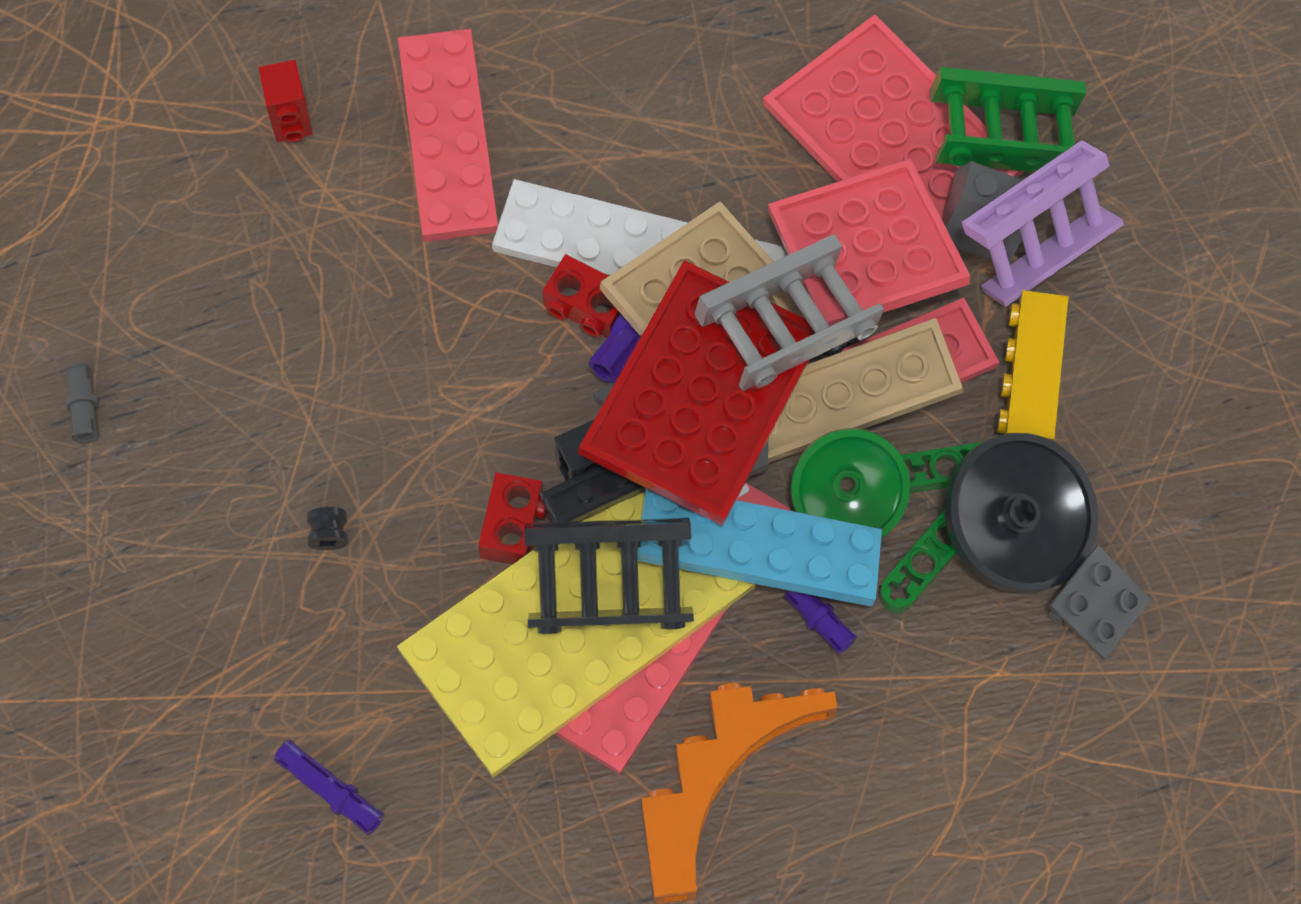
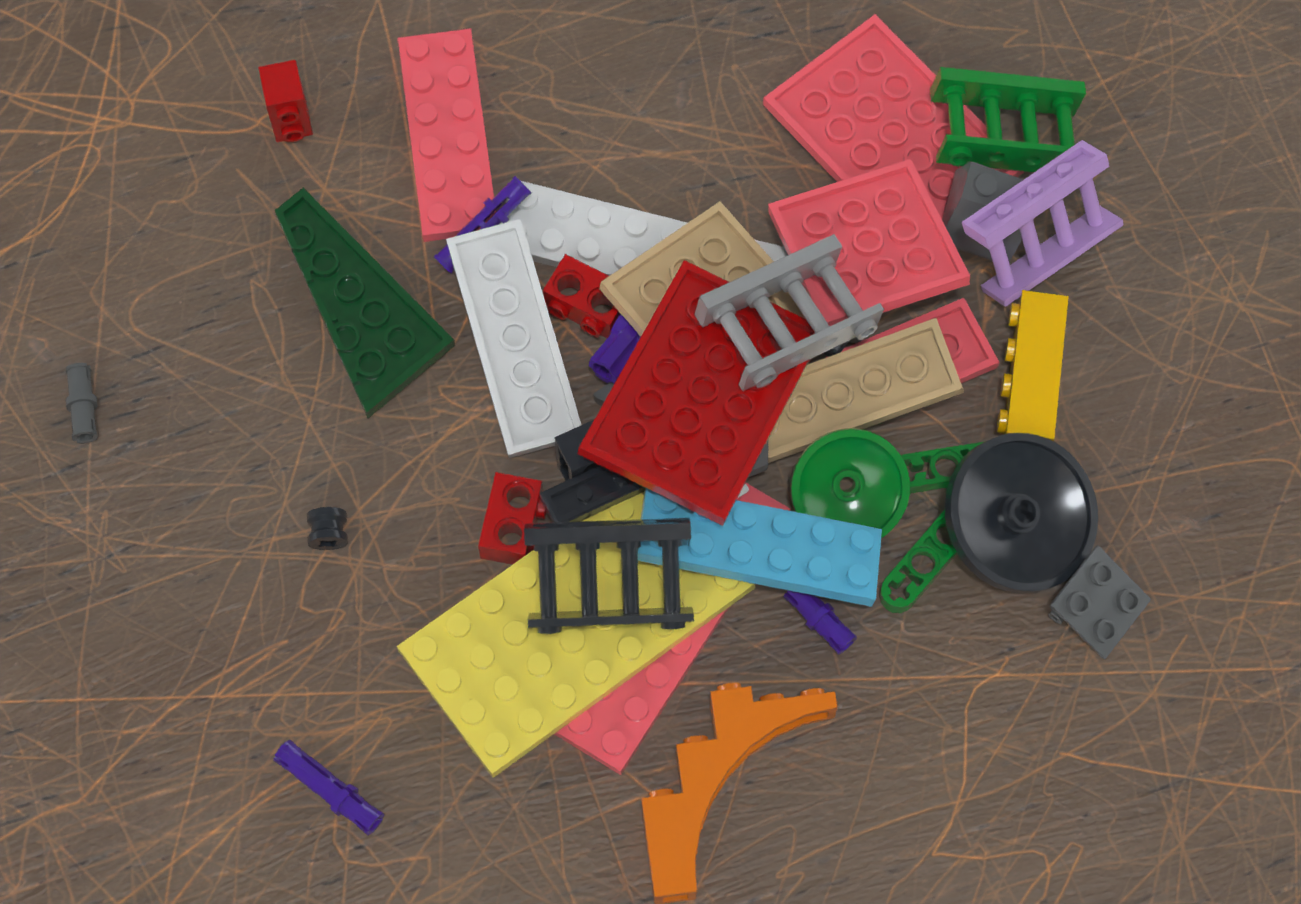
none -> dark green wing [274,187,455,419]
none -> dark purple pin [434,176,532,273]
none -> white plate [446,219,581,458]

